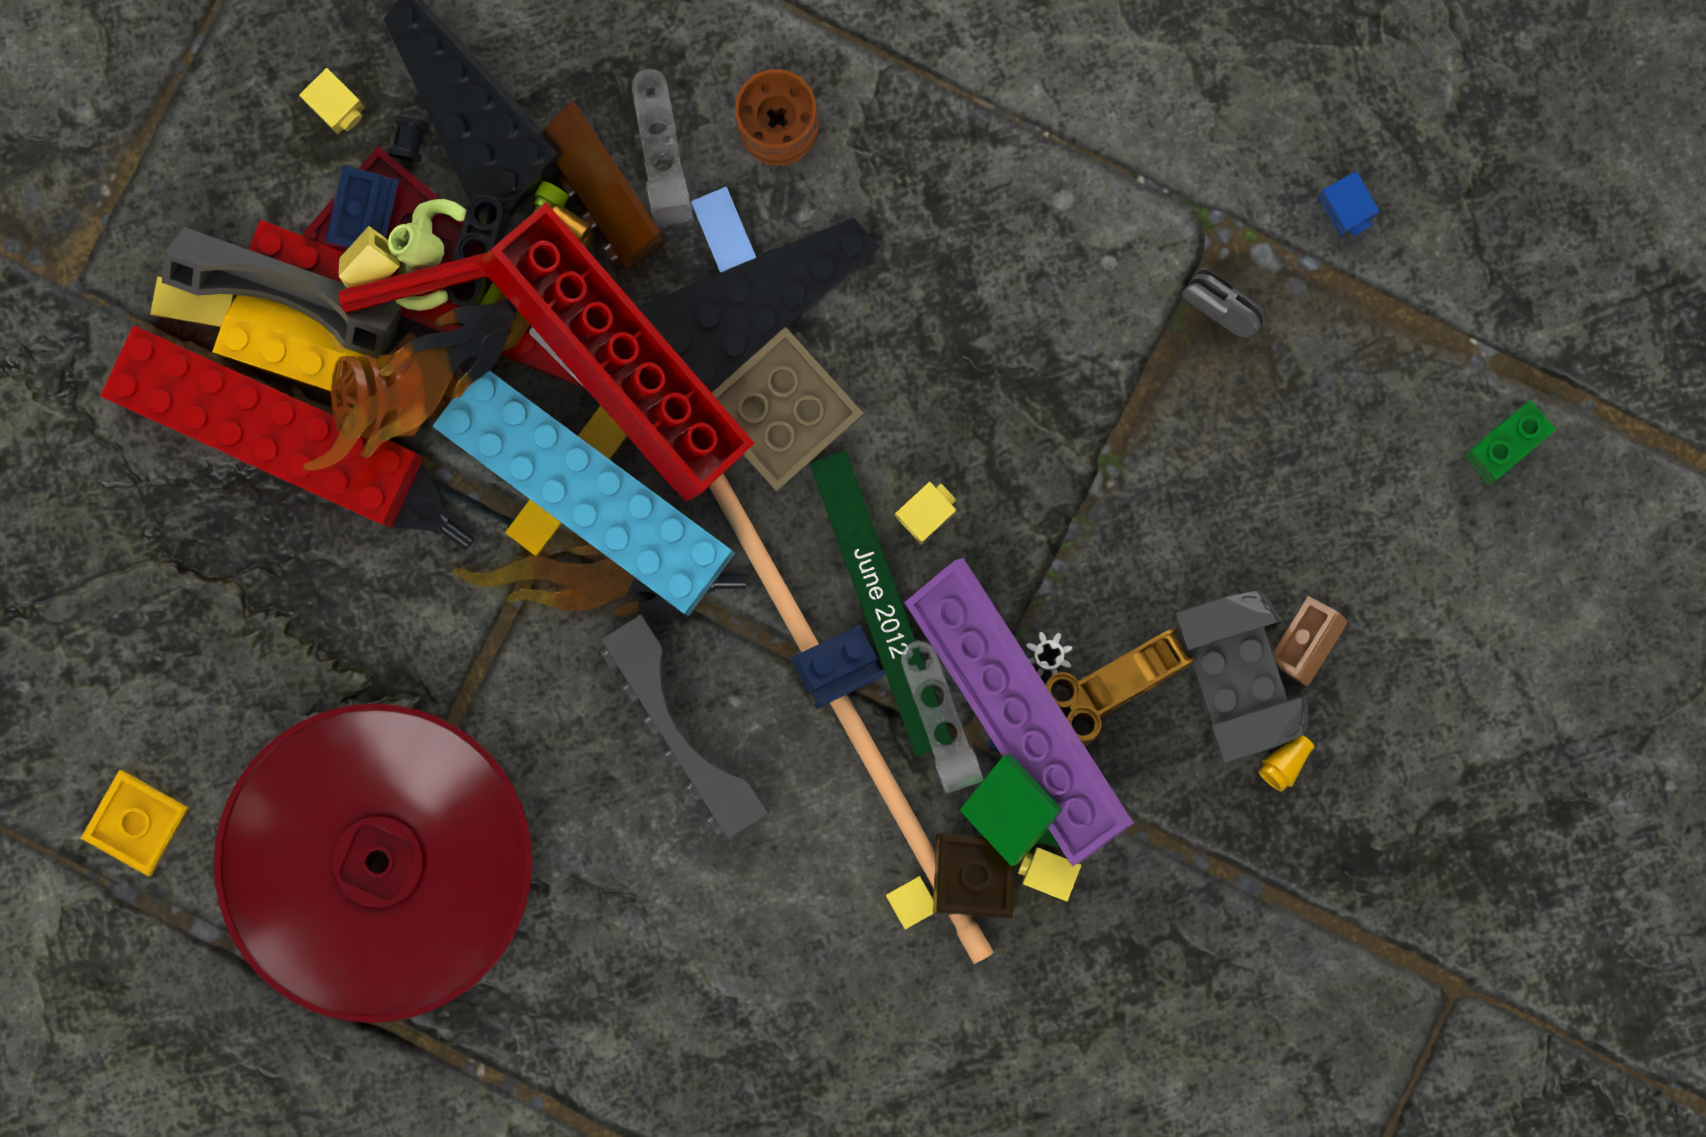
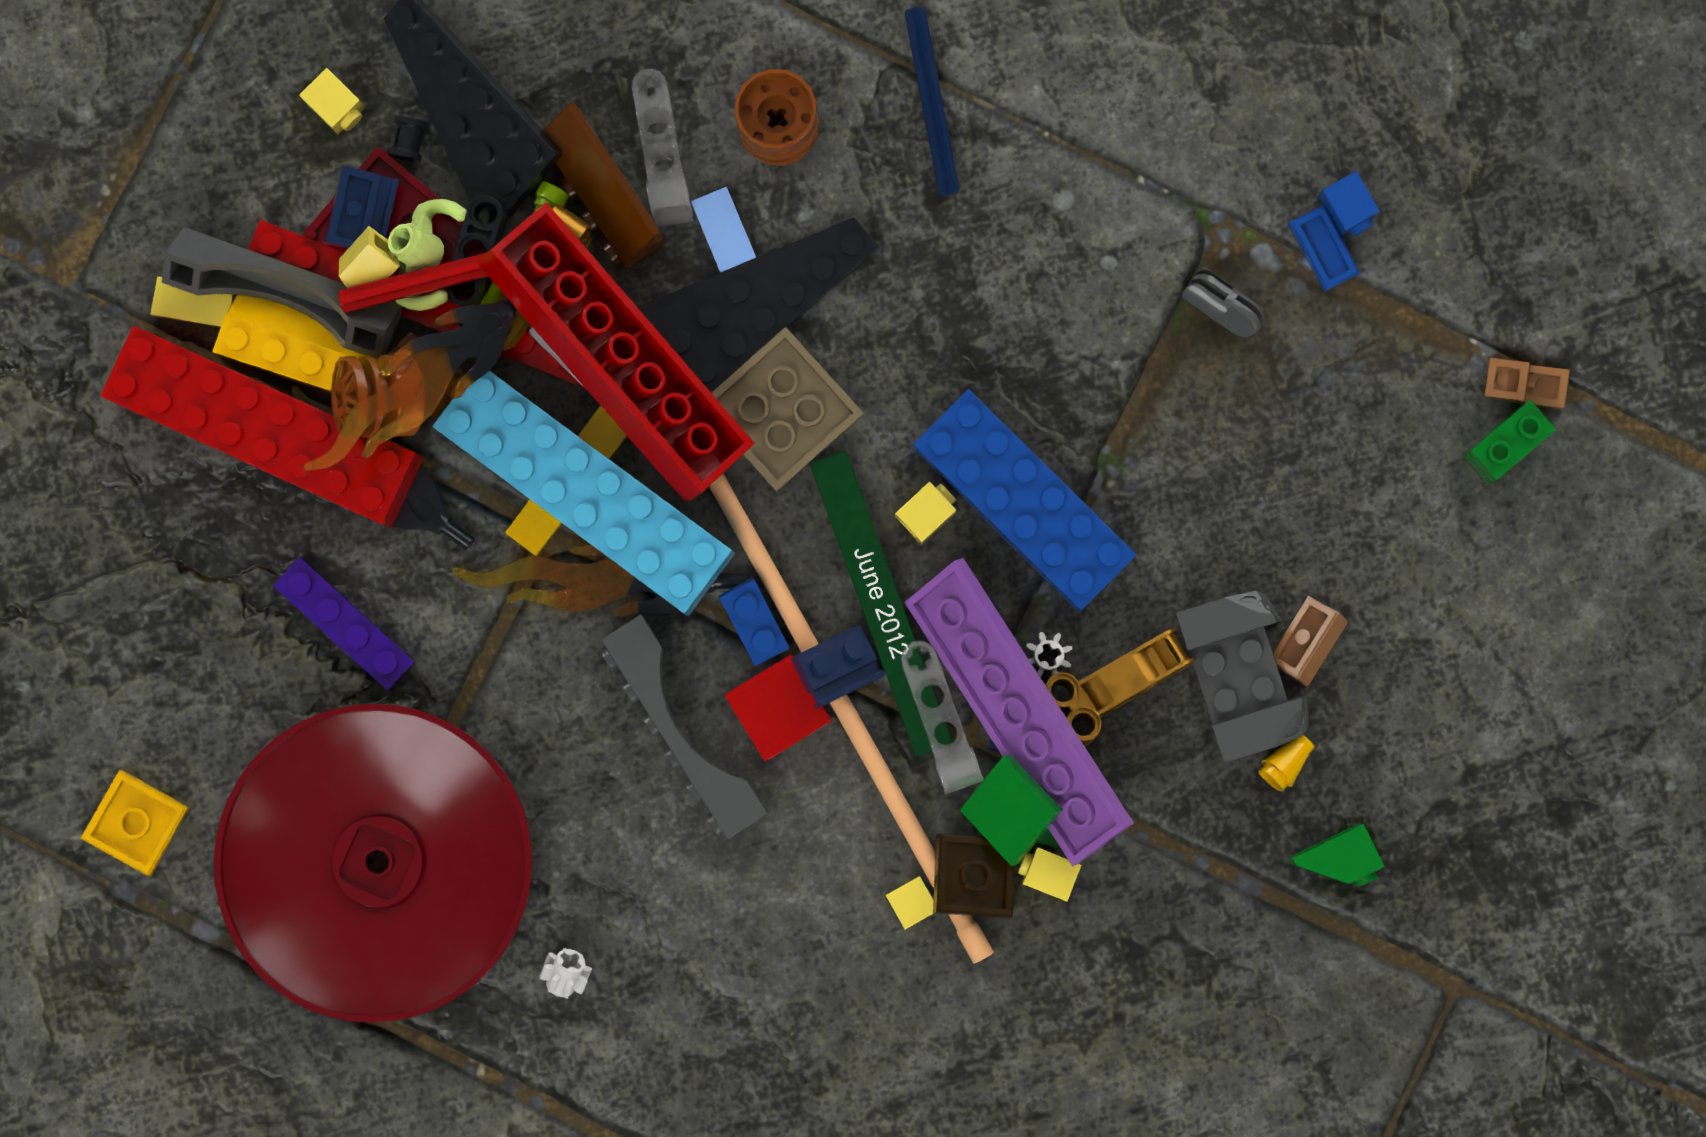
none -> dark purple plate [273,557,416,691]
none -> white gear [539,948,592,999]
none -> blue plate [718,578,789,666]
none -> red tile [724,655,832,762]
none -> dark blue axle [905,7,959,196]
none -> blue brick [912,389,1137,613]
none -> blue tile [1288,205,1360,292]
none -> green slope [1288,823,1385,887]
none -> medium nougat slope [1485,358,1570,410]

